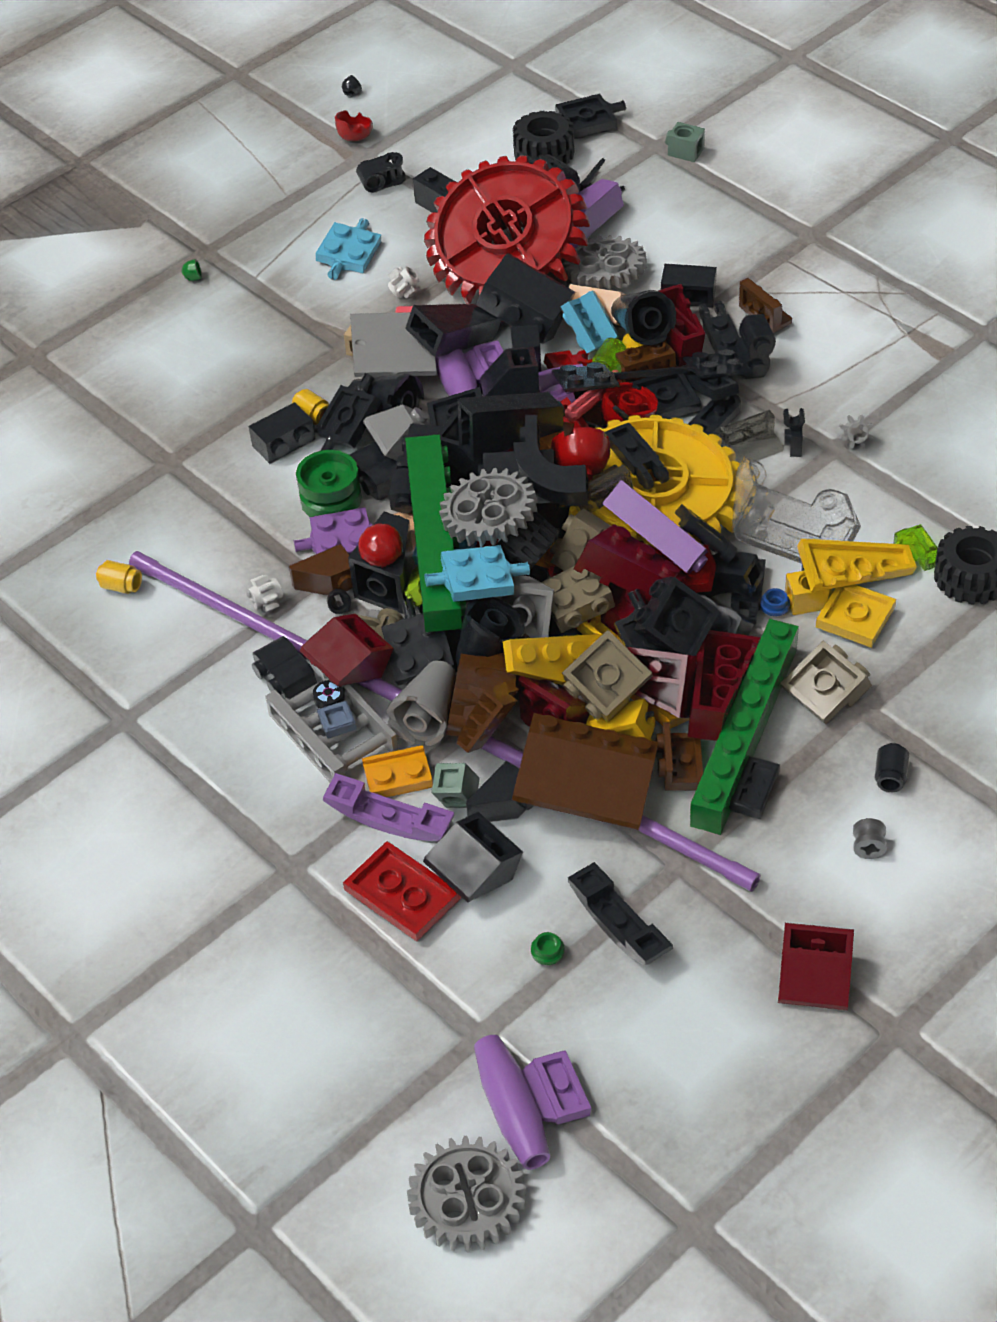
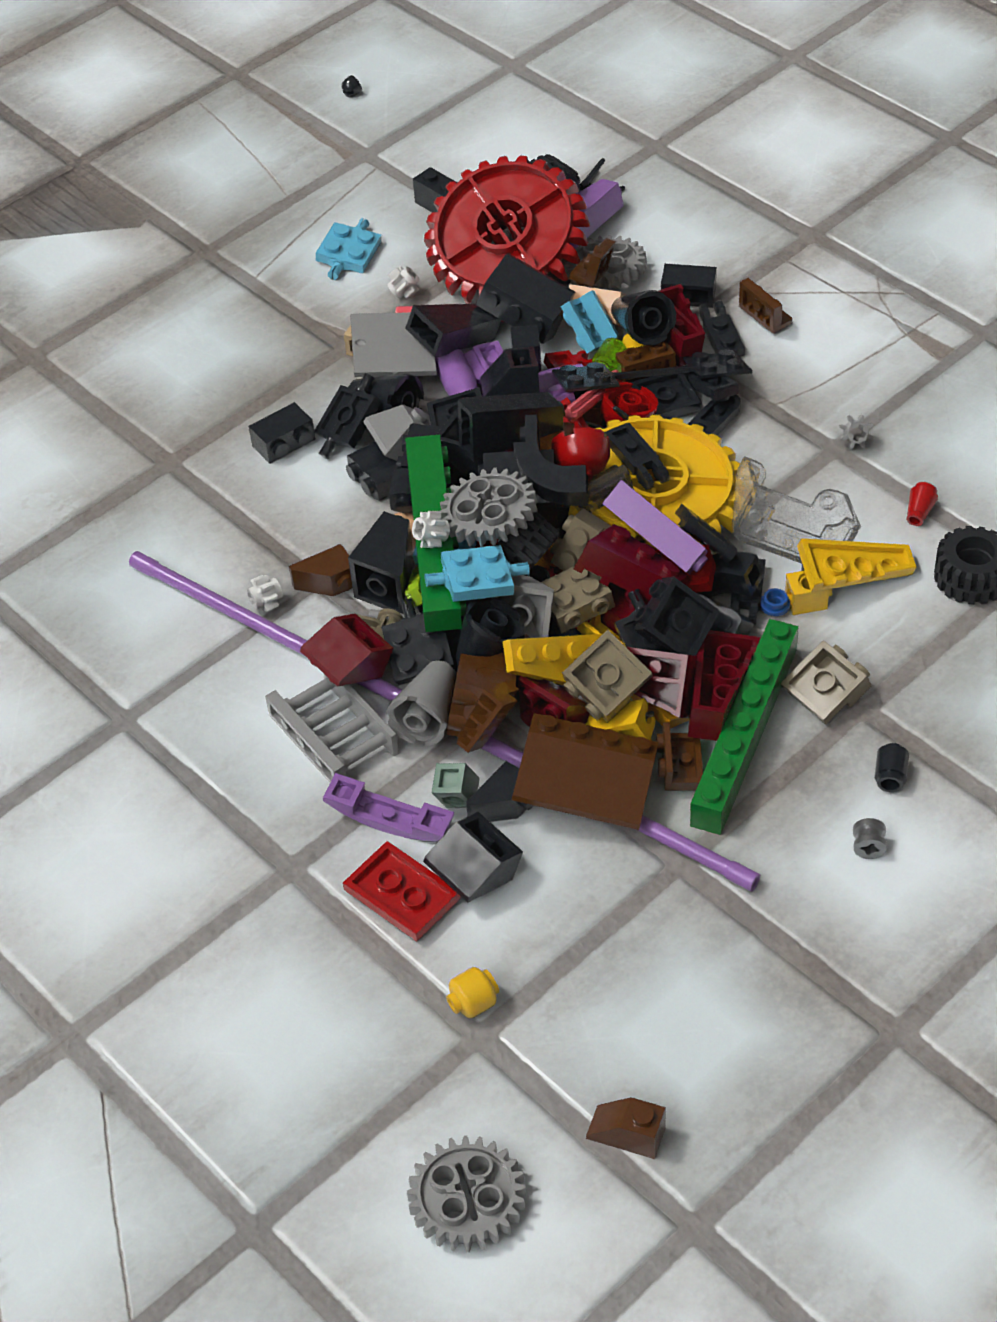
yellow brick [96,560,142,594] -> none
green hinge [181,259,202,281] -> none
black brick [252,636,317,699] -> none
yellow brick [292,389,329,425] -> none
medium lavender plate [293,507,372,555] -> none
green wheel [296,450,362,517] -> none
black tile [313,680,345,708] -> none
sand blue tile [317,701,357,739] -> none
black hinge [327,589,351,614] -> none
red hair [334,110,373,142] -> none
black piece [356,152,406,193] -> none
red hair [358,523,403,567] -> none
light orange plate [362,745,433,797] -> none
medium lavender plate [474,1035,591,1170] -> none
black tyre [513,110,575,164] -> none
green plate [531,932,565,965] -> none
black plate [555,93,626,139] -> none
black slope [568,862,673,966] -> none
sand green brick [665,122,705,162] -> none
clear smoke panel [720,410,784,466] -> none
black plate [730,756,780,819] -> none
black brick [734,314,776,379] -> none
dark red slope [778,922,854,1011] -> none
black plate [783,408,805,457] -> none
yellow plate [815,585,896,648] -> none
clear neon green bracket [893,524,938,571] -> none
none -> white gear [412,511,450,548]
none -> yellow head [446,967,499,1019]
none -> reddish brown bracket [569,238,616,287]
none -> reddish brown slope [586,1097,666,1159]
none -> red cone [906,482,938,526]

